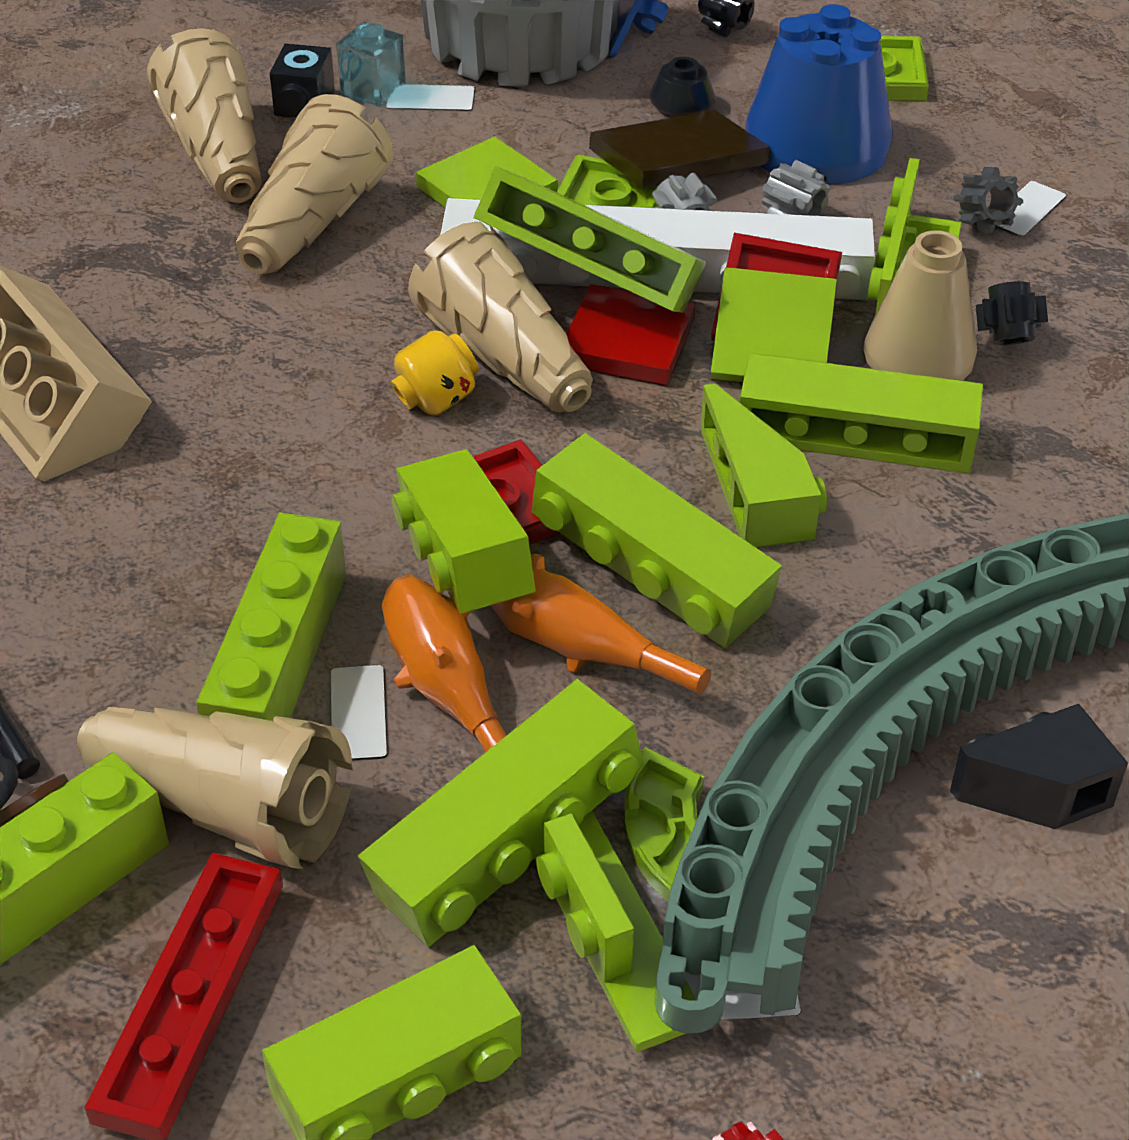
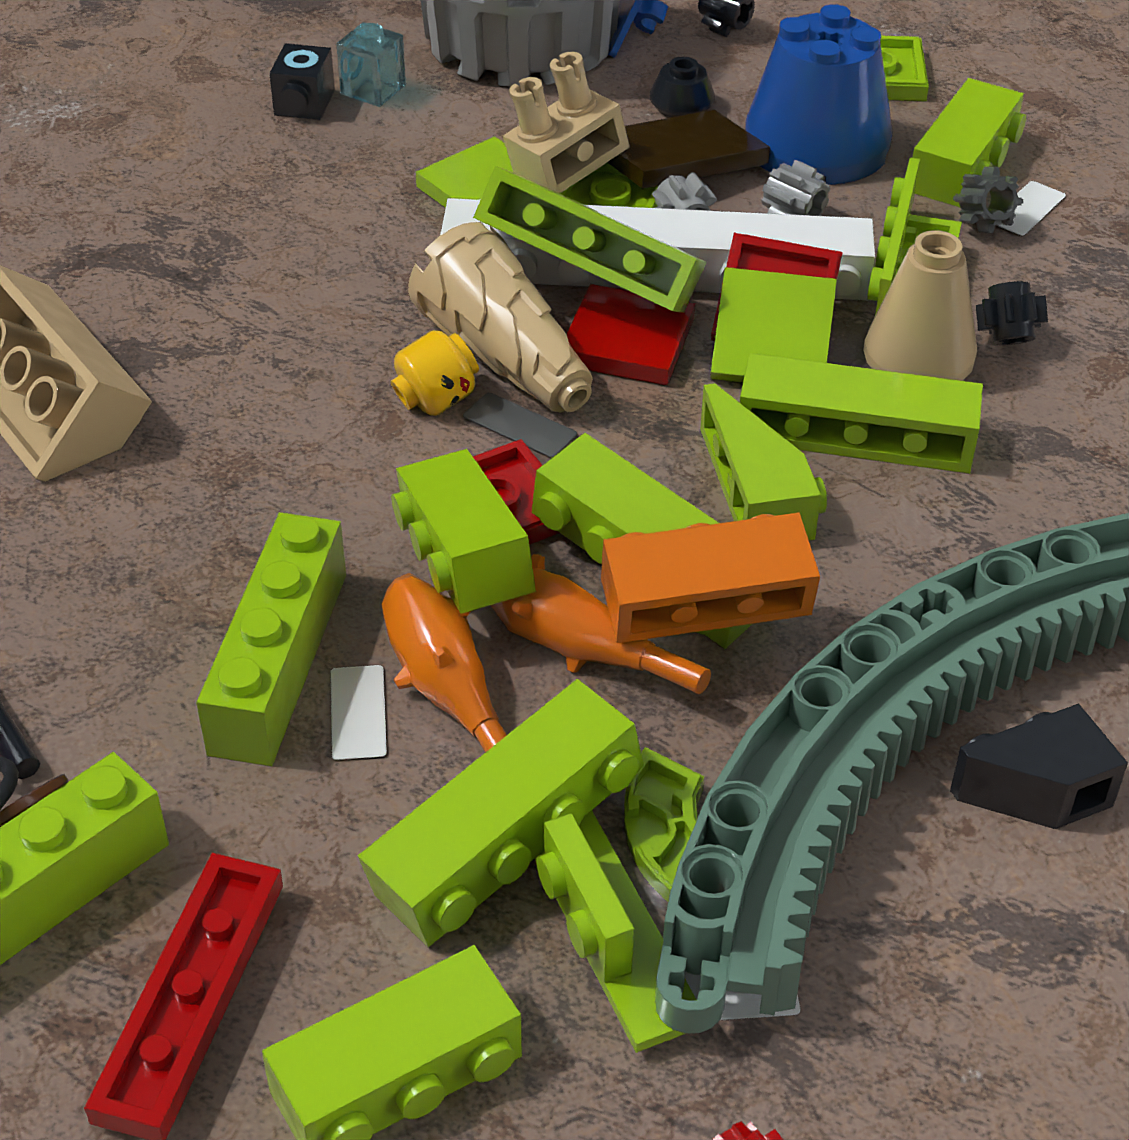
tan cone [77,707,353,869] -> none
tan cone [147,28,262,203] -> none
tan cone [236,94,393,274] -> none
white sticker [386,84,474,110] -> none
none -> dark grey sticker [463,392,577,457]
none -> tan brick [503,52,630,194]
none -> orange brick [601,512,820,643]
none -> lime brick [912,78,1026,208]

